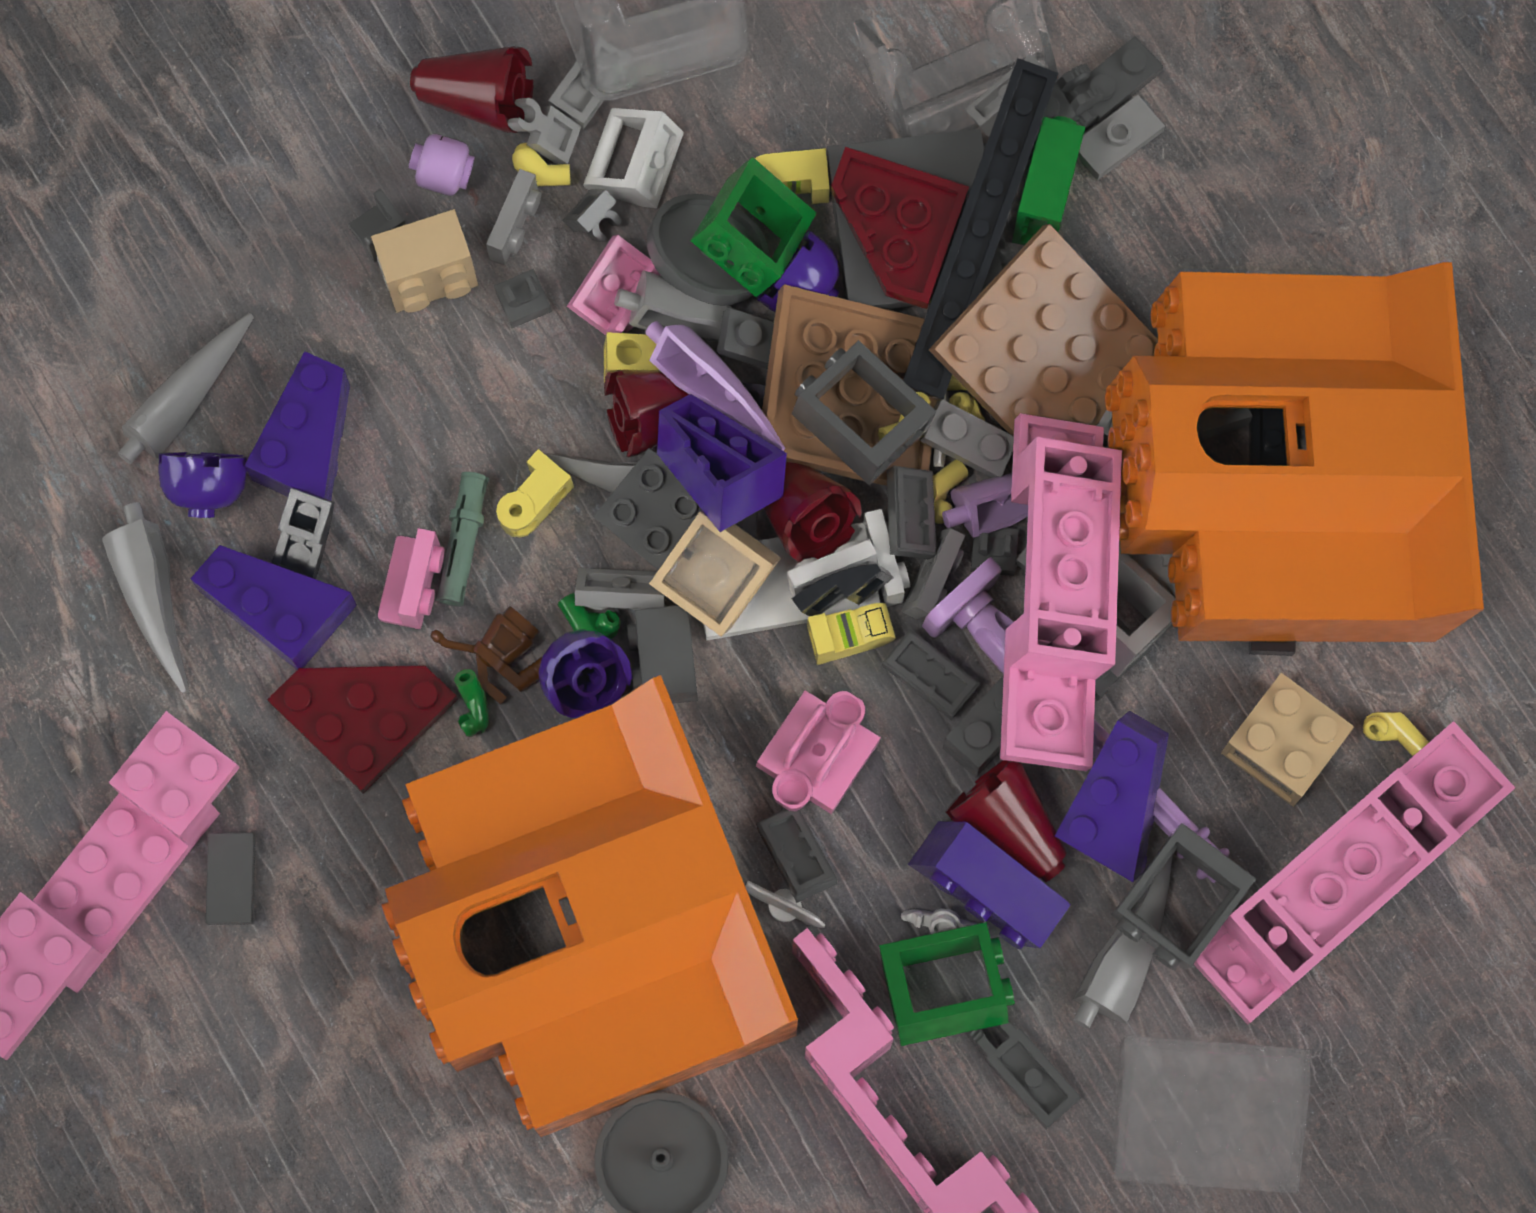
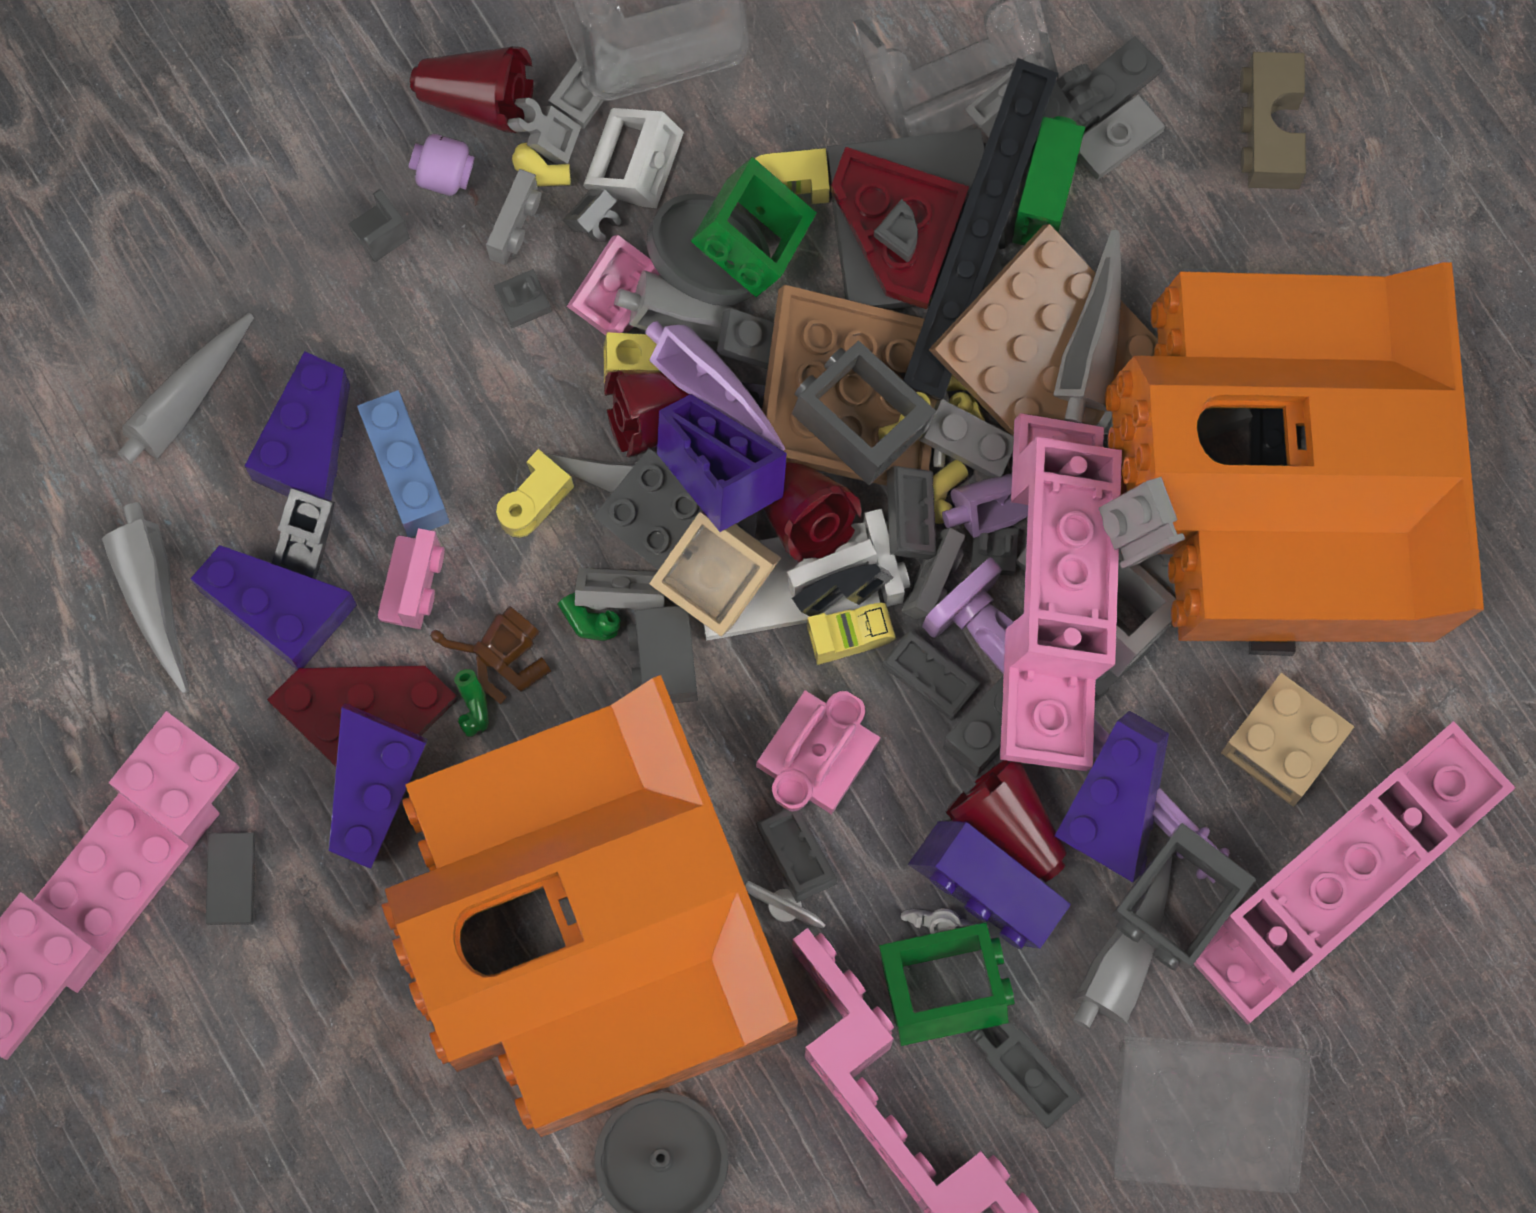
dark purple cylinder [158,452,247,518] -> none
tan piece [371,209,478,313] -> none
sand green pin [436,472,489,607] -> none
dark purple cylinder [539,629,632,719] -> none
dark purple cylinder [757,230,839,312] -> none
light yellow arm [1363,712,1429,756] -> none
none -> dark purple wedge [329,703,428,869]
none -> medium blue brick [357,390,449,538]
none -> dark grey tile [874,199,918,262]
none -> light grey piece [1053,230,1121,423]
none -> light grey plate [1099,477,1185,569]
none -> dark tan arch [1240,52,1306,189]

